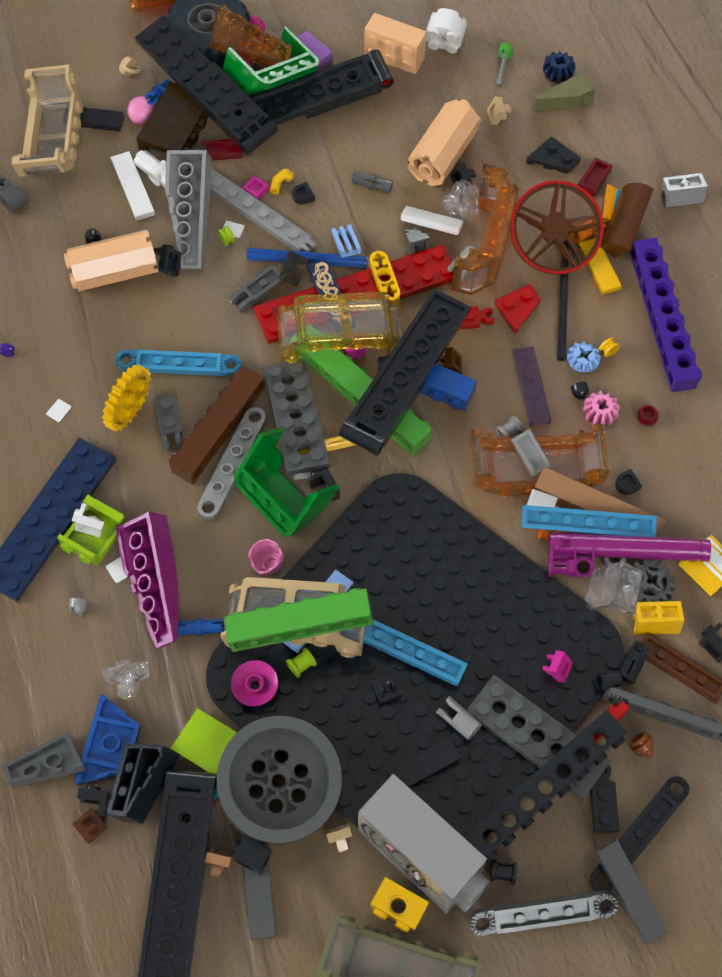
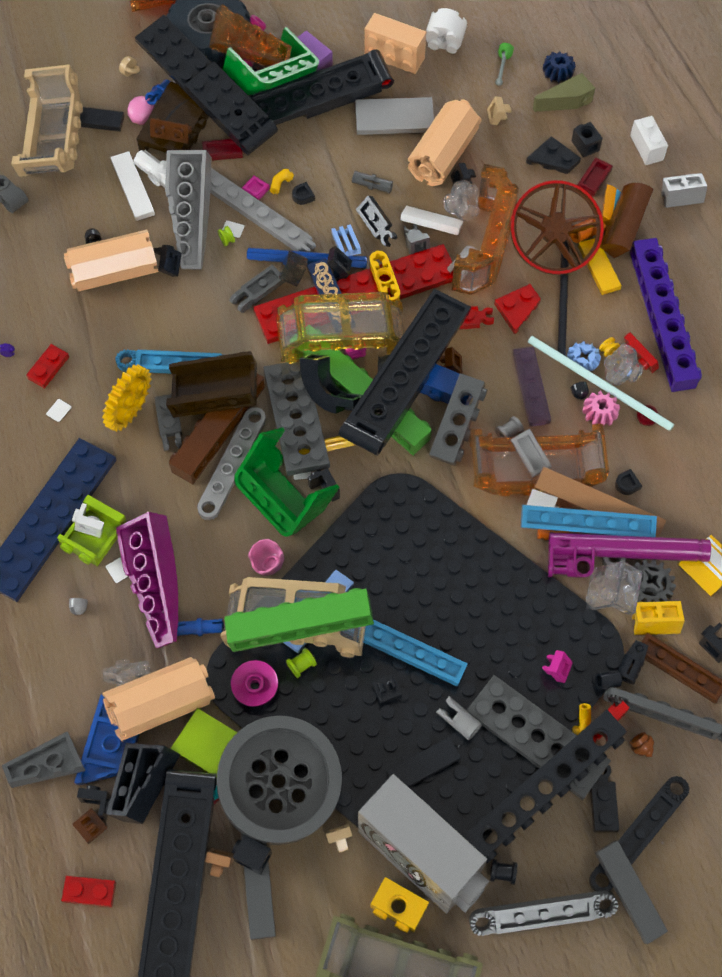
none -> red plate [26,344,69,389]
none -> red plate [61,876,116,907]
none -> light nougat brick [103,657,215,741]
none -> reddish brown hinge [150,118,192,144]
none -> dark brown panel [166,351,257,418]
none -> black arch [300,353,363,414]
none -> black bracket [327,246,352,281]
none -> light grey tile [355,97,434,135]
none -> plate [356,195,398,247]
none -> dark grey brick [429,373,488,466]
none -> light aqua piece [528,336,675,431]
none -> black brick [571,122,603,158]
none -> yellow arm [572,703,591,735]
none -> clear plate [604,343,643,386]
none -> red plate [624,332,659,373]
none -> white brick [630,116,668,165]

